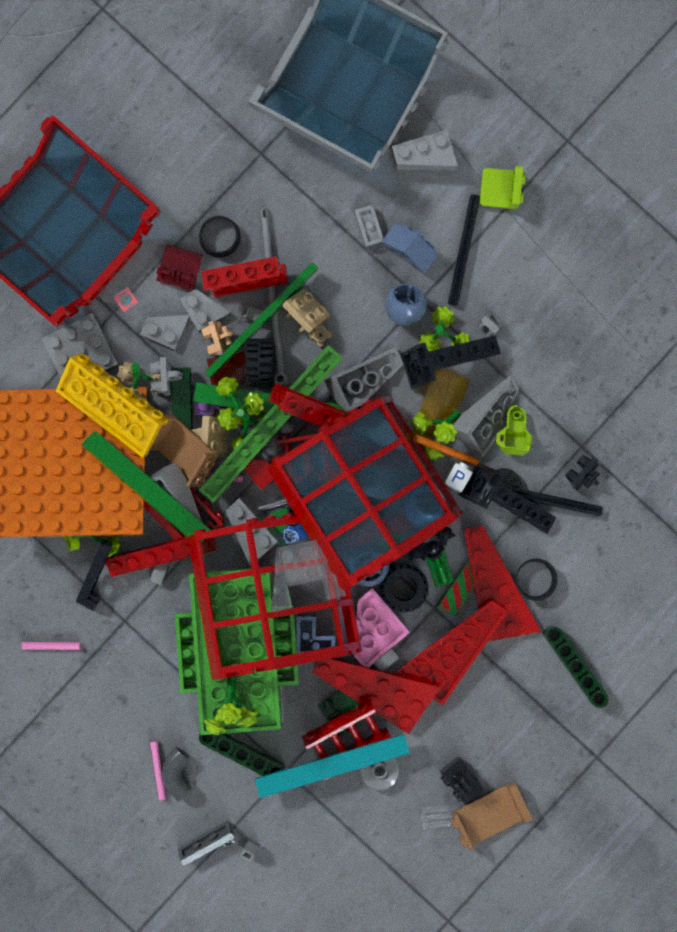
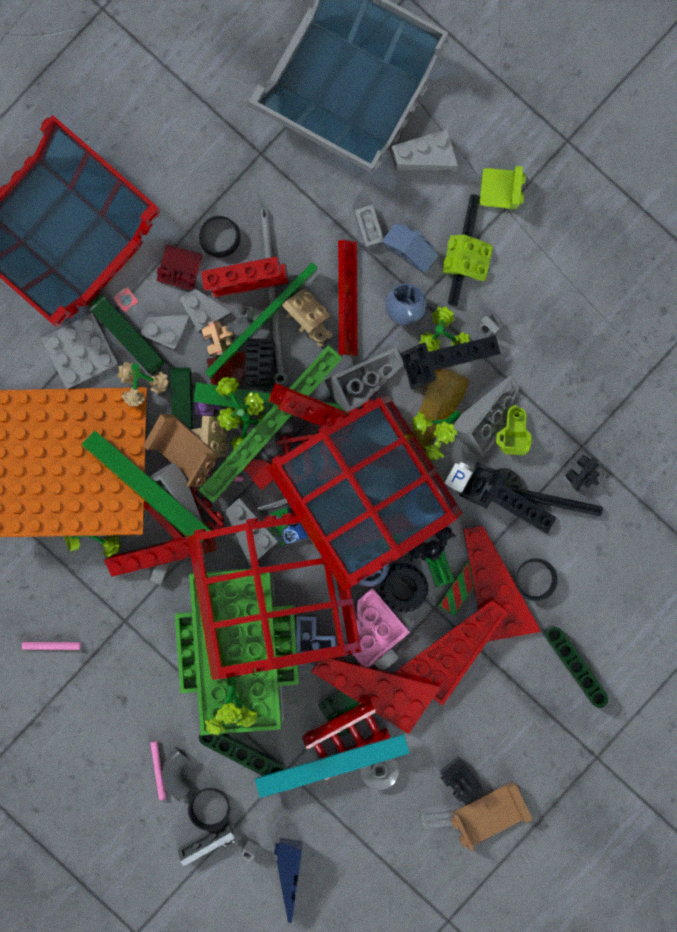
yellow bracket [56,353,169,458] -> none
black beam [76,539,113,611] -> none
light grey hips [150,357,182,396] -> none
clear wing [272,540,346,612] -> none
orange bar [413,434,479,466] -> none
none -> dark green beam [88,295,165,375]
none -> black tyre [188,788,230,831]
none -> dark blue wedge [274,838,303,923]
none -> red plate [338,240,358,356]
none -> lime bracket [442,234,493,281]

